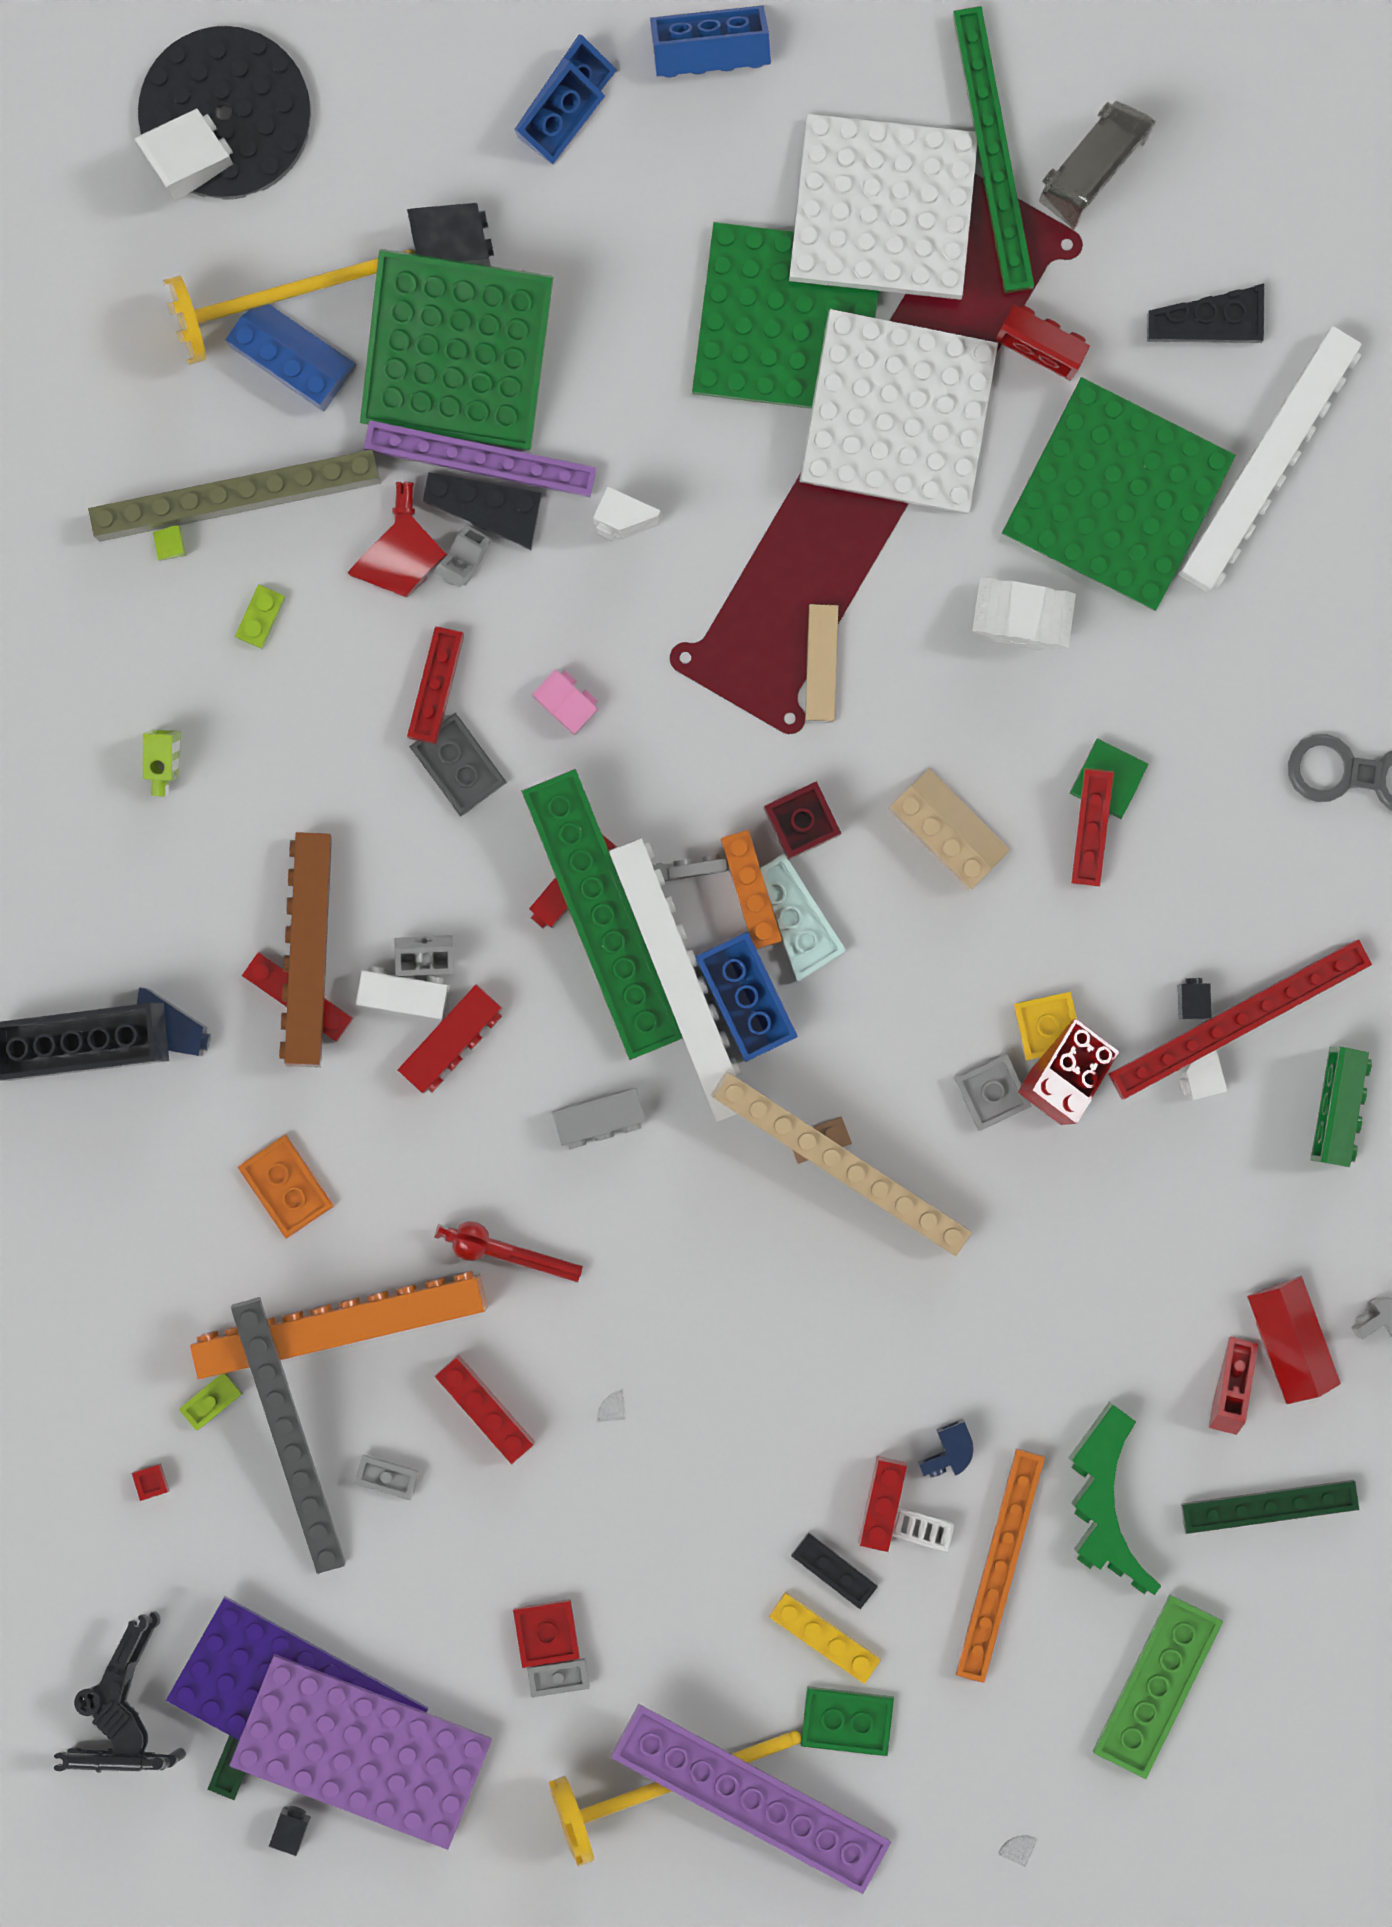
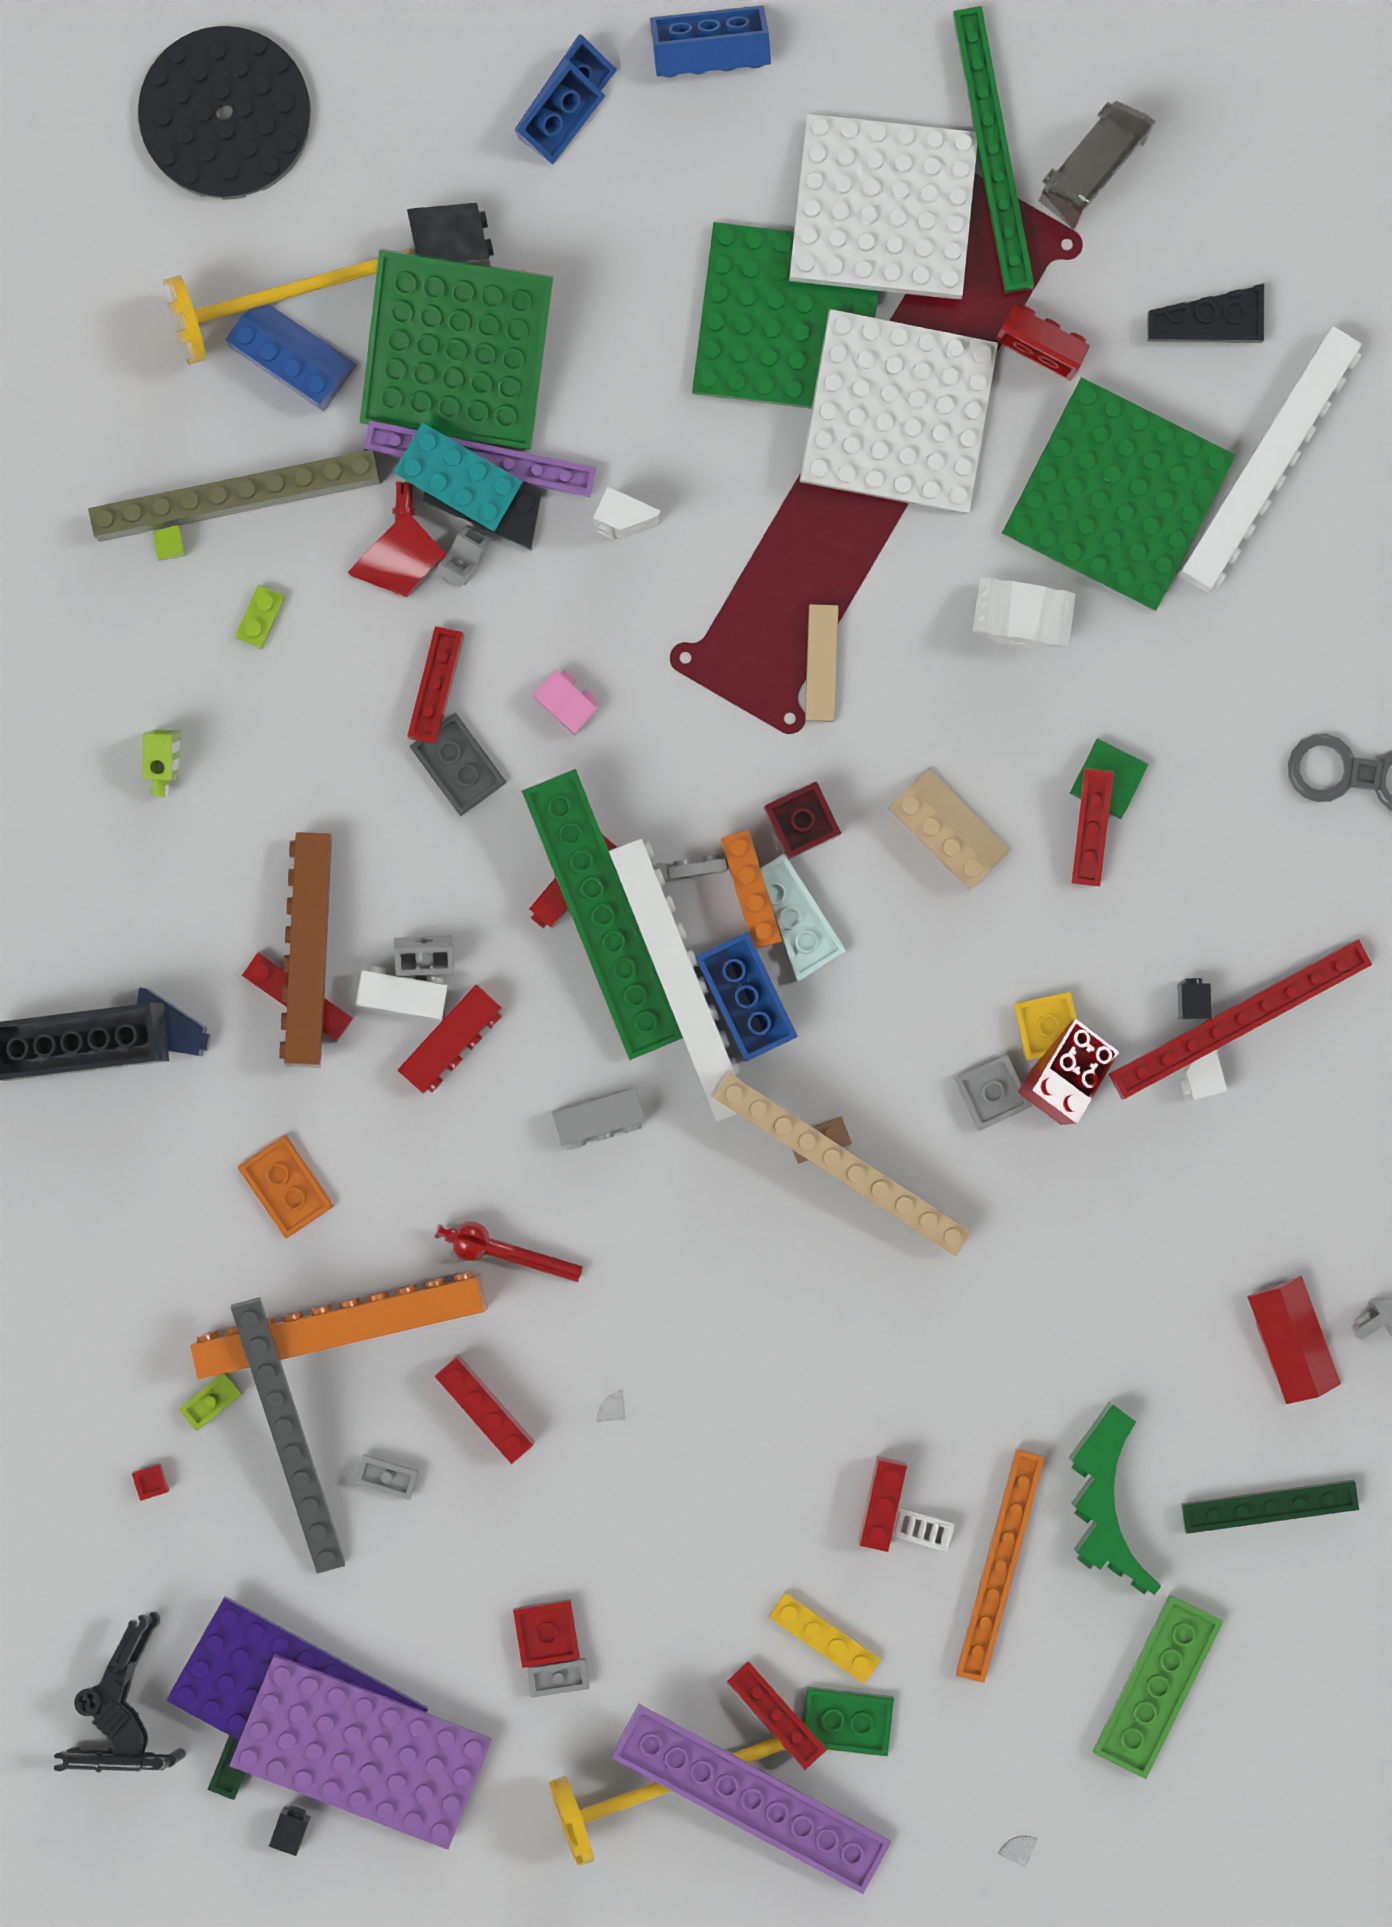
white slope [135,109,233,202] -> none
black tile [791,1532,878,1610] -> none
dark blue brick [918,1419,974,1478] -> none
red slope [1209,1336,1258,1435] -> none
green slope [1310,1046,1372,1167] -> none
none -> teal plate [394,422,523,532]
none -> red plate [726,1661,827,1771]

